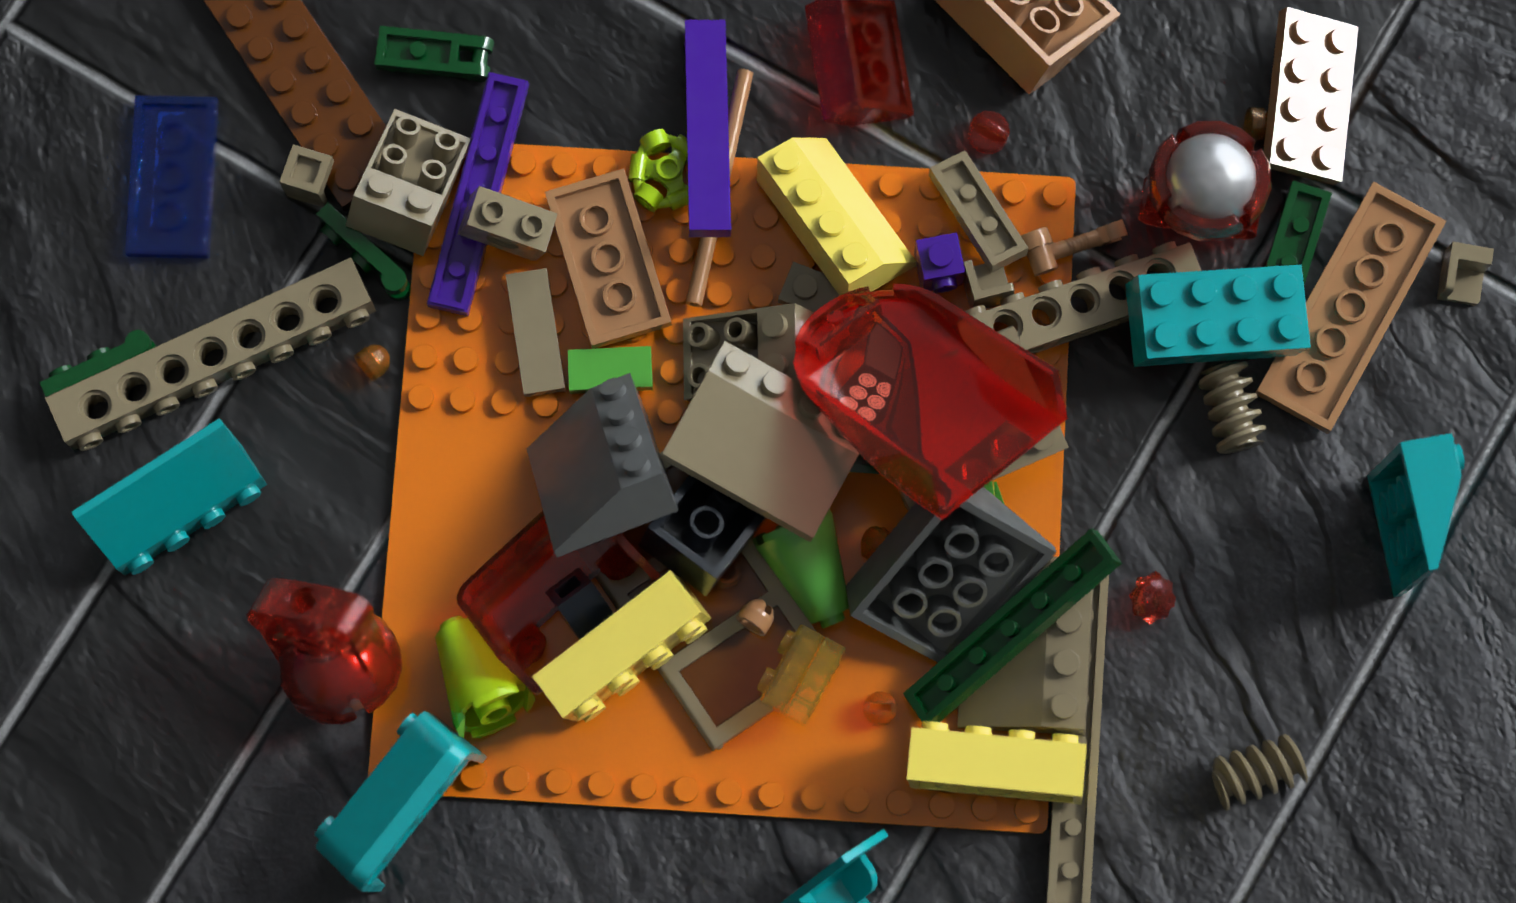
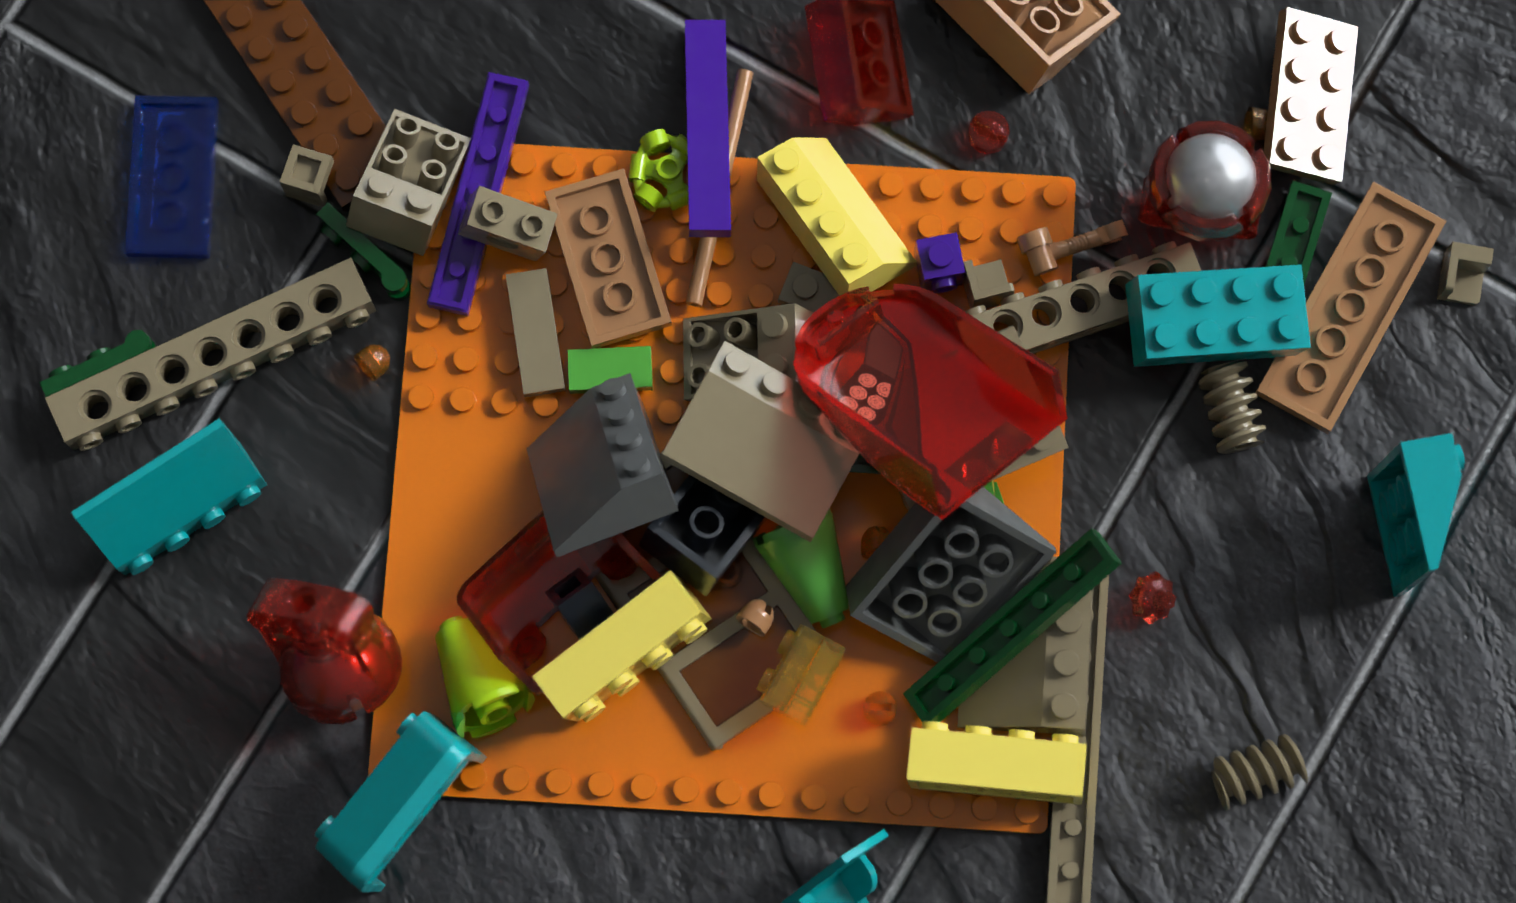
dark green plate [375,26,494,82] -> none
dark tan plate [929,151,1028,273] -> none

